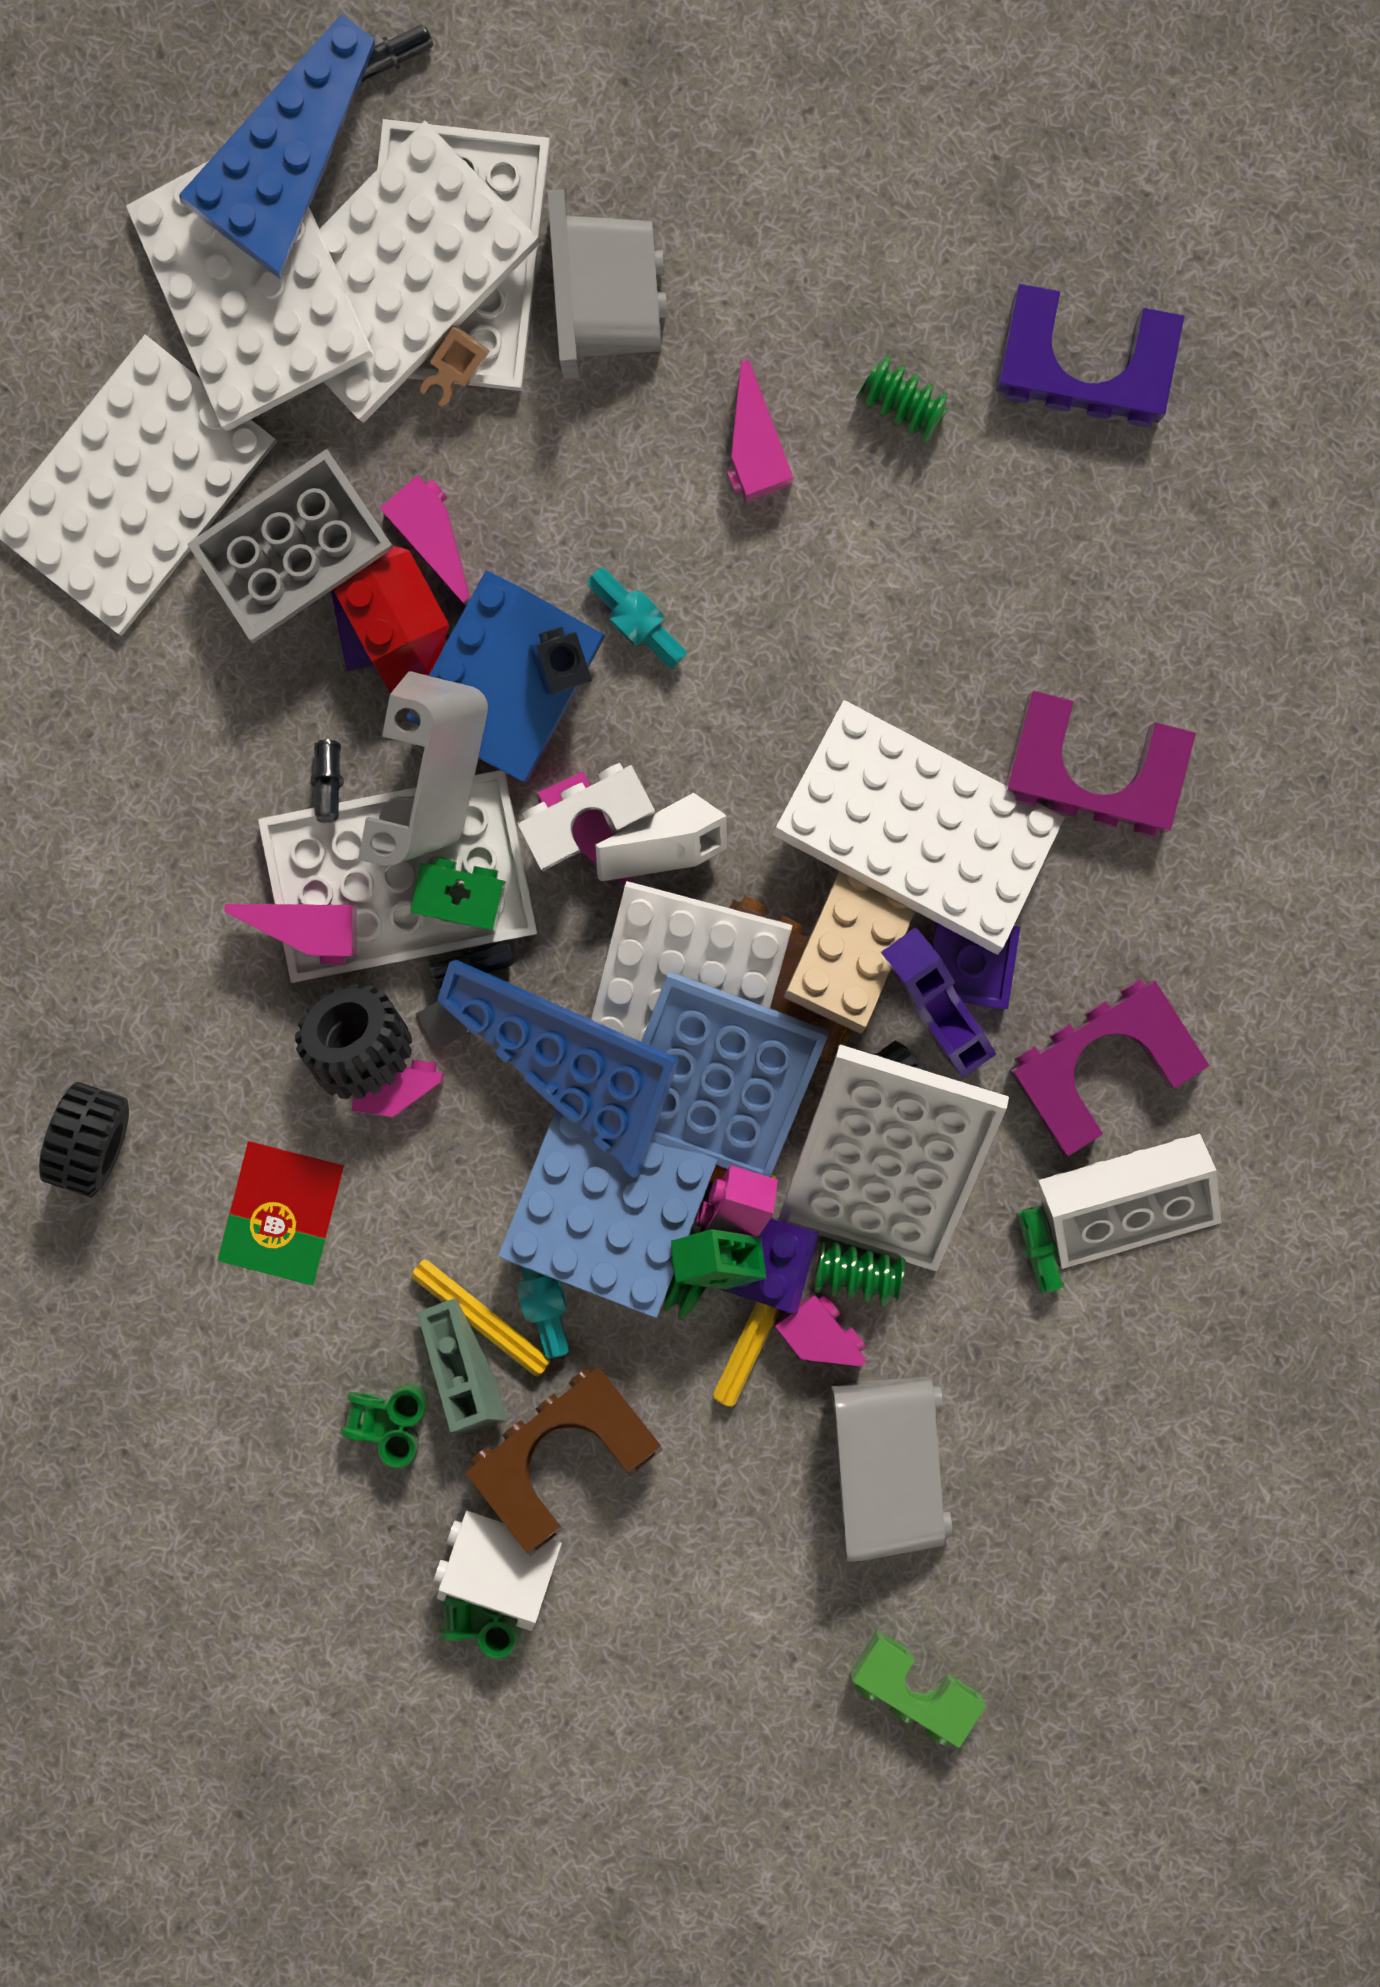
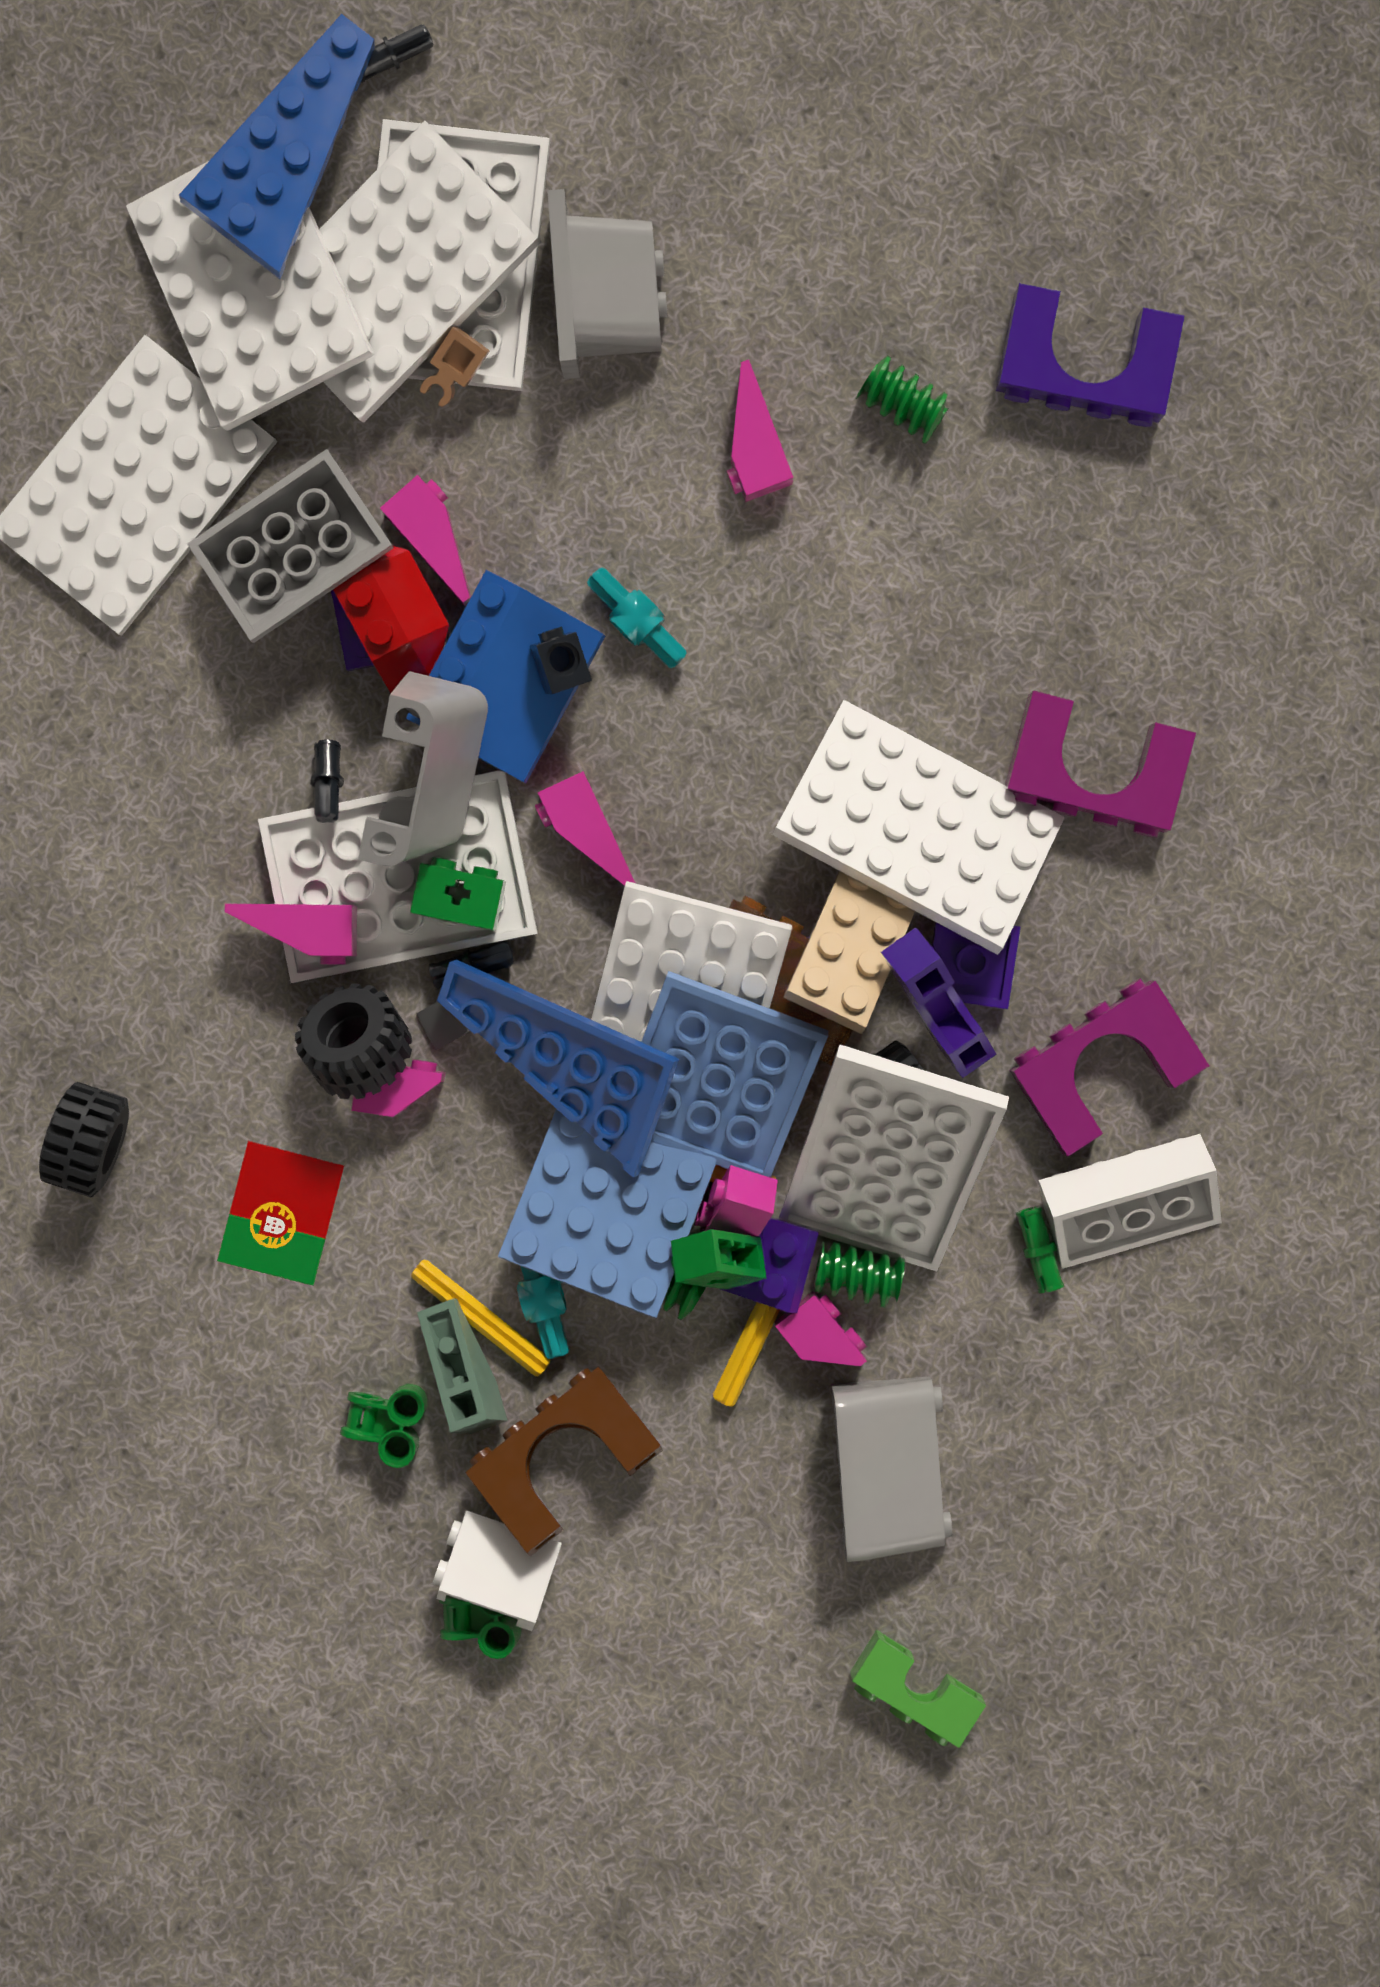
white arch [518,763,655,871] -> none
white slope [596,793,727,881] -> none

